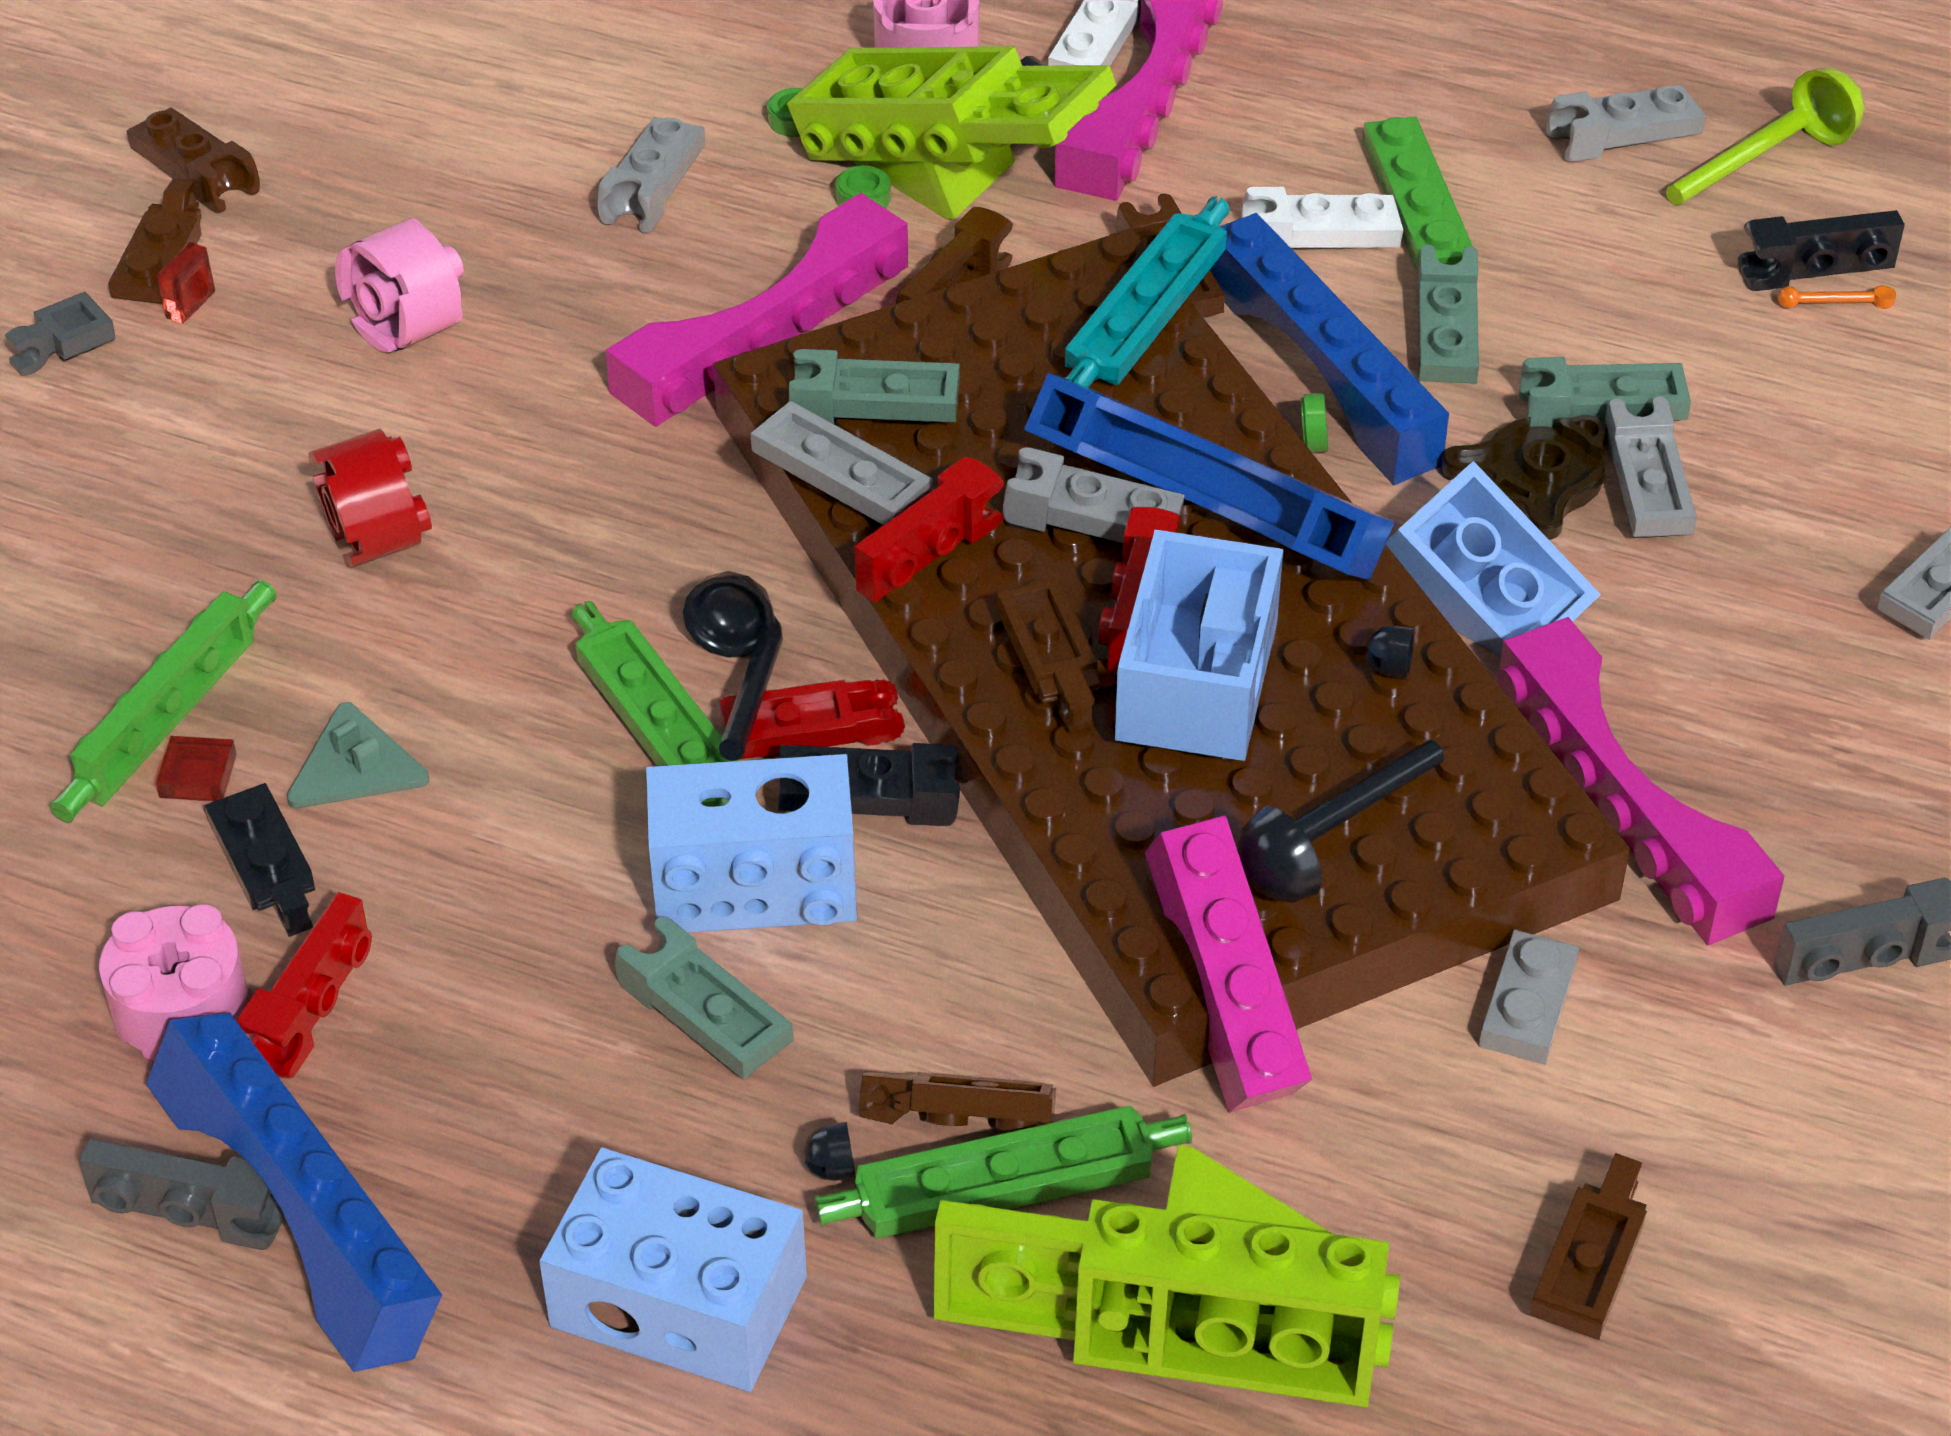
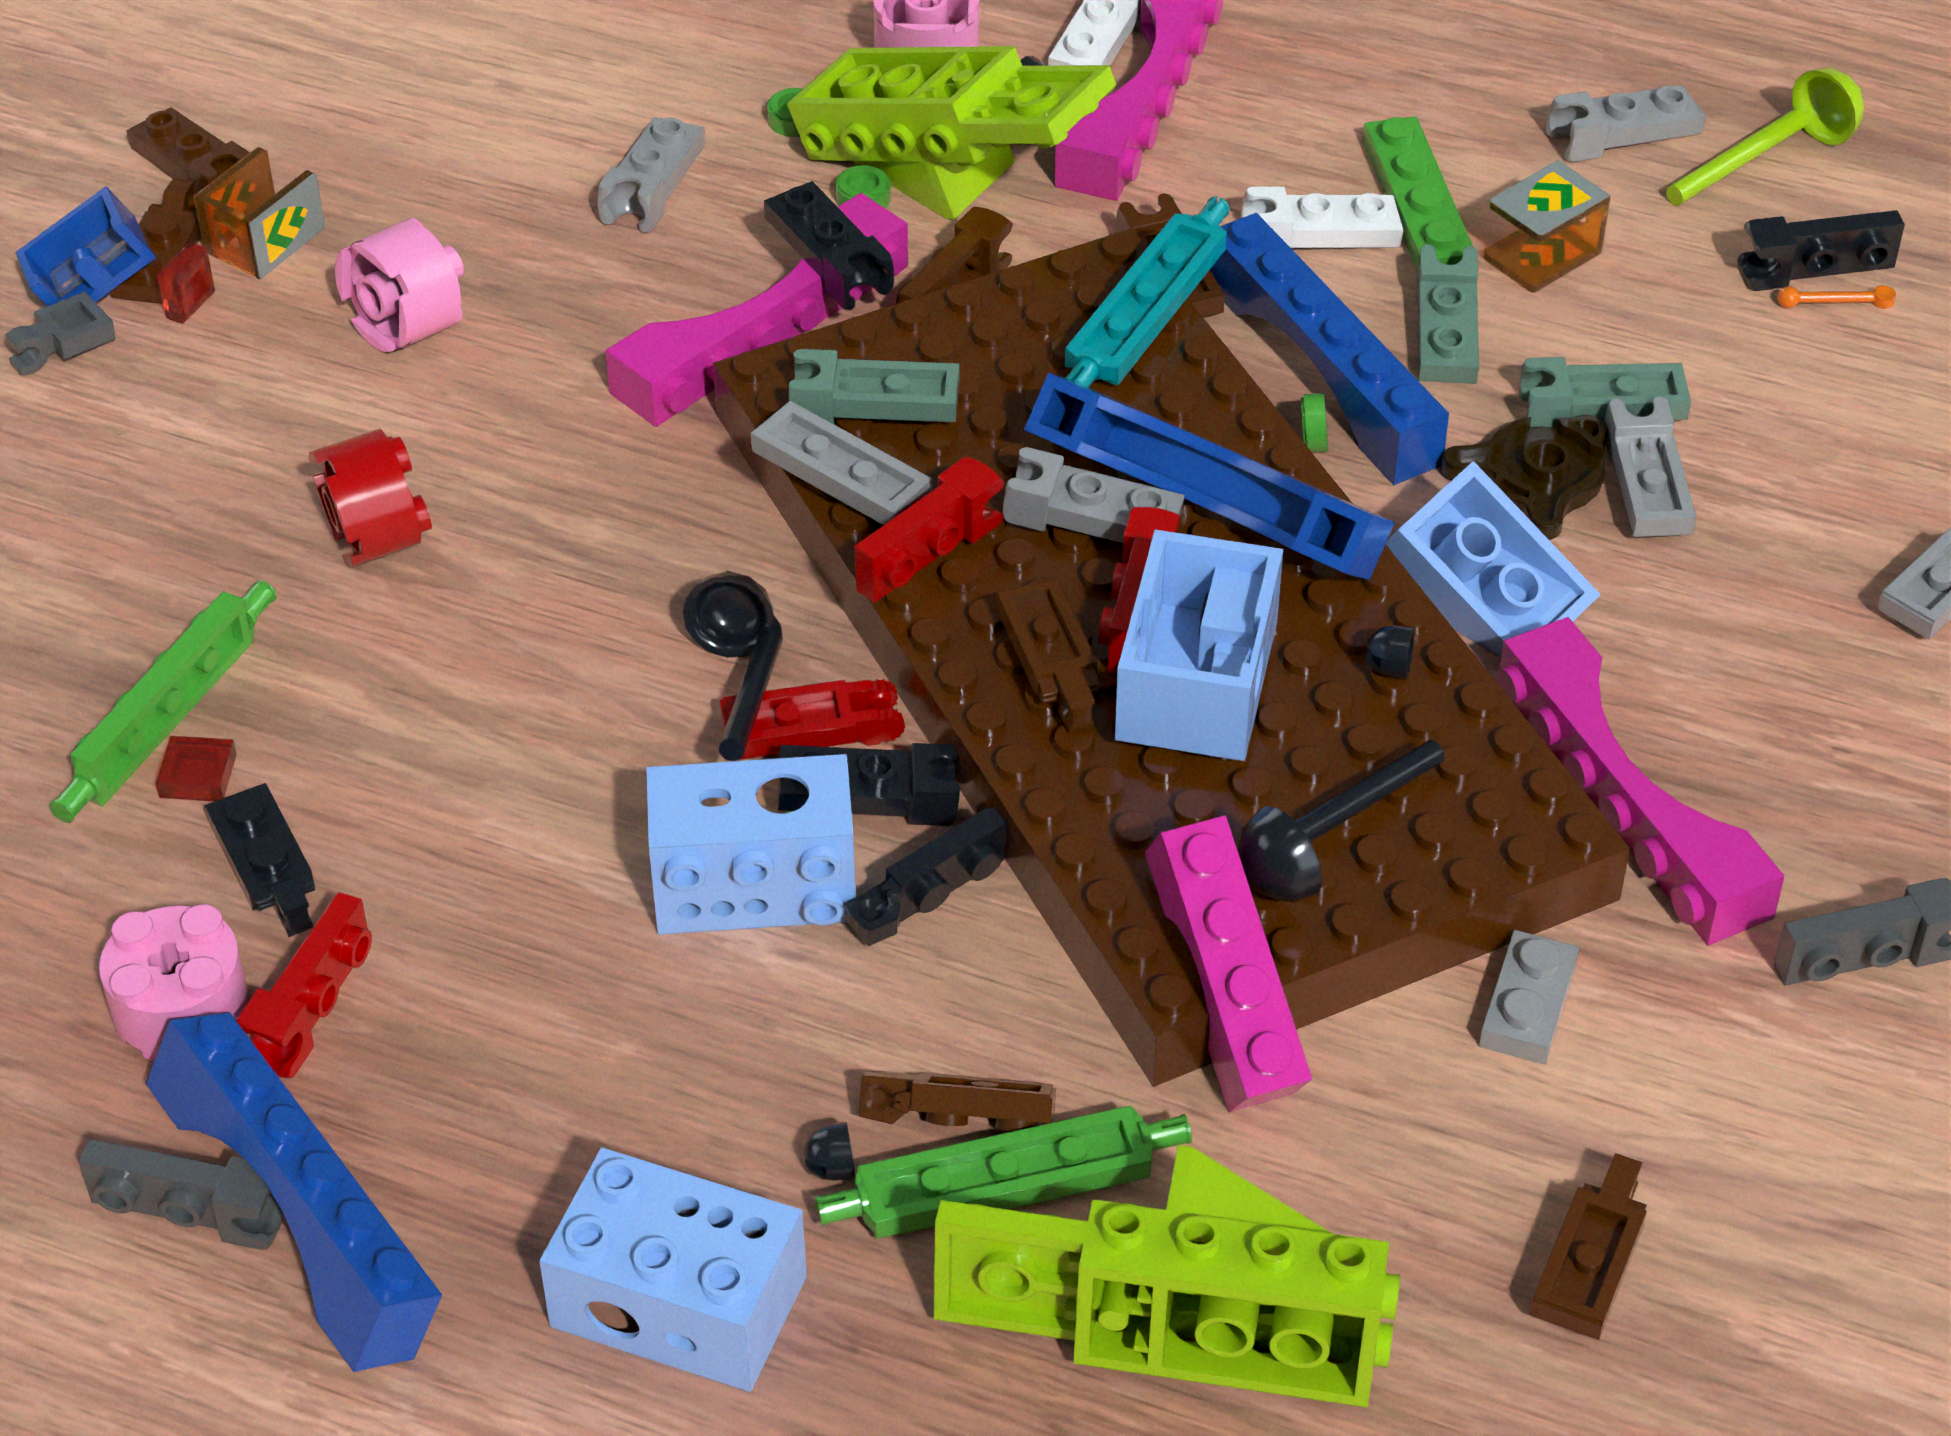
sand green piece [287,702,429,809] -> none
bright green plate [572,601,740,807] -> none
sand green plate [615,916,794,1080] -> none
none -> blue window [15,186,156,306]
none -> clear orange piece [193,147,325,280]
none -> black plate [764,181,894,310]
none -> black hinge [845,807,1008,946]
none -> piece [1483,160,1611,293]

